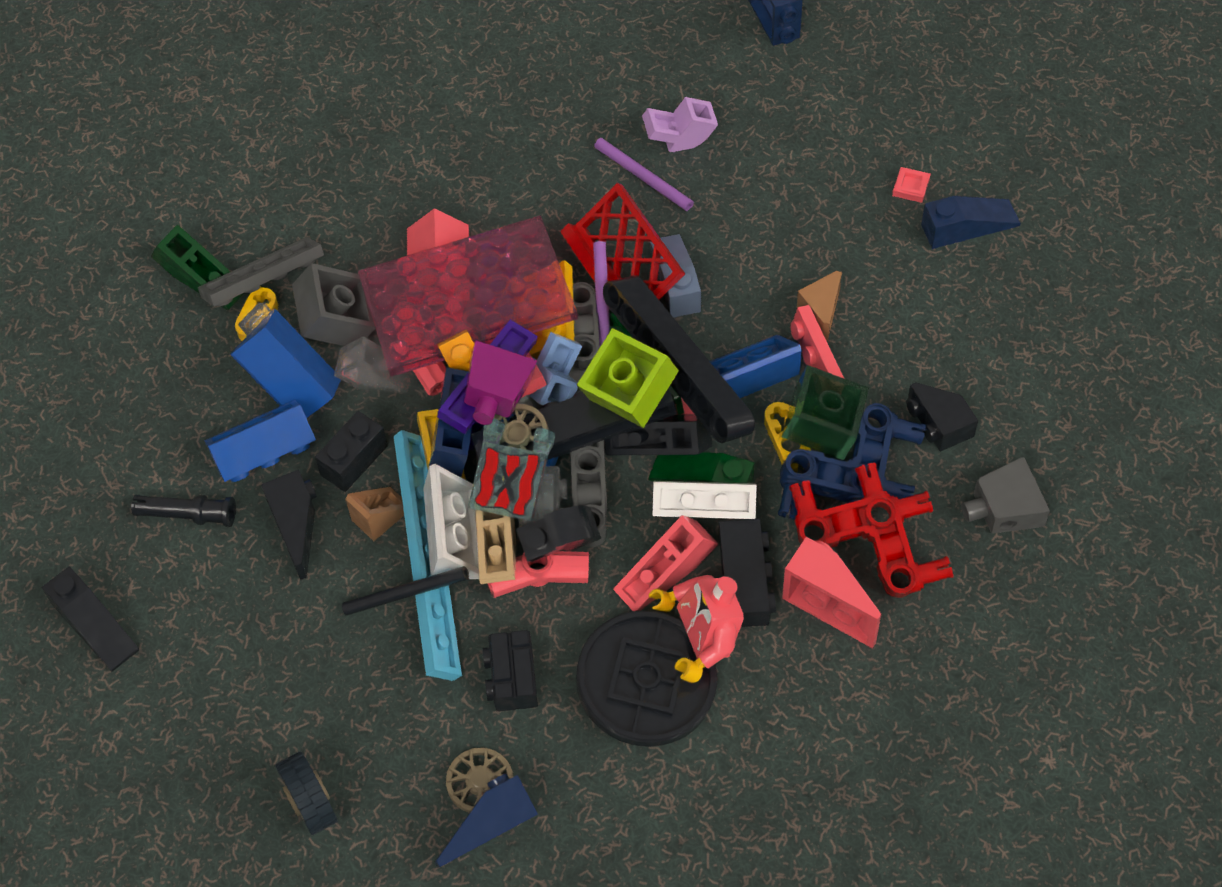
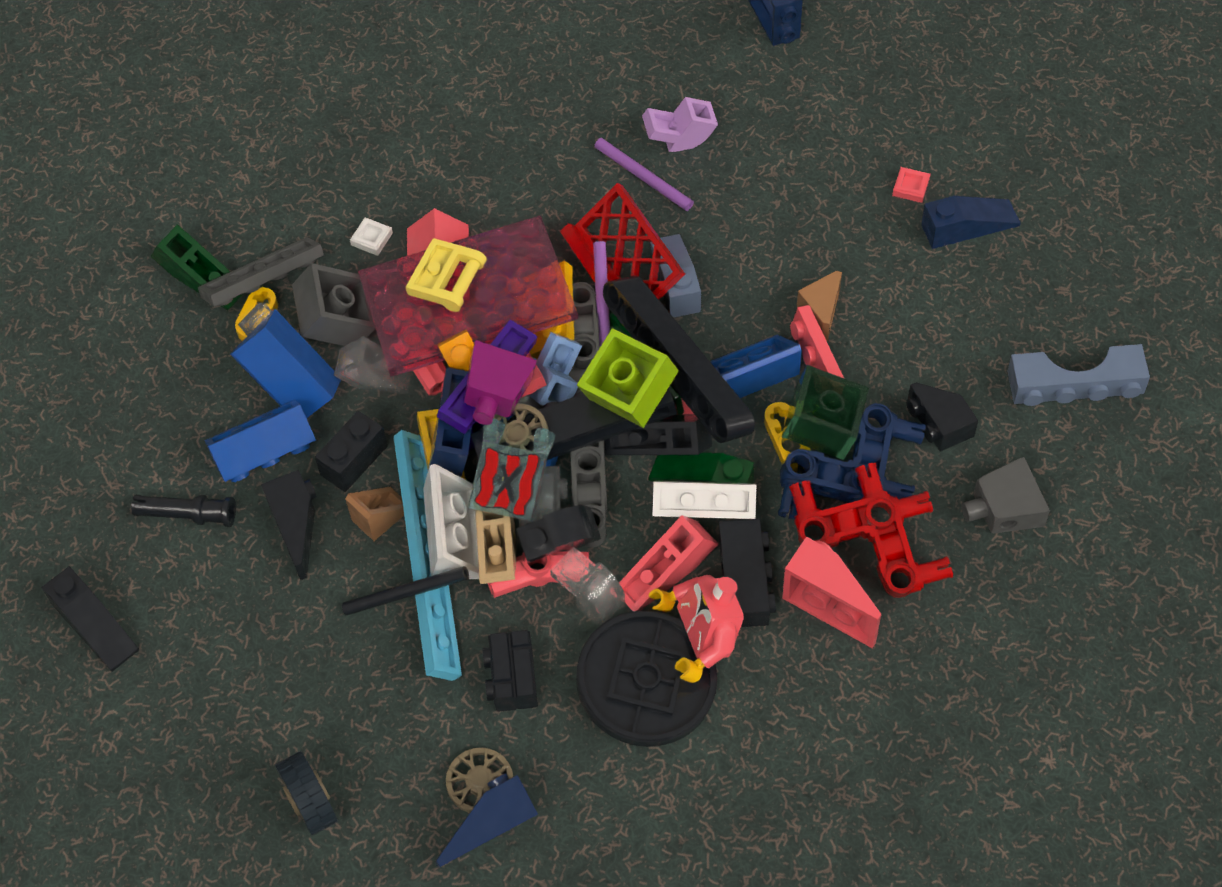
none -> white tile [350,217,393,256]
none -> light yellow plate [405,238,487,312]
none -> clear brick [550,547,625,626]
none -> sand blue arch [1007,344,1150,406]

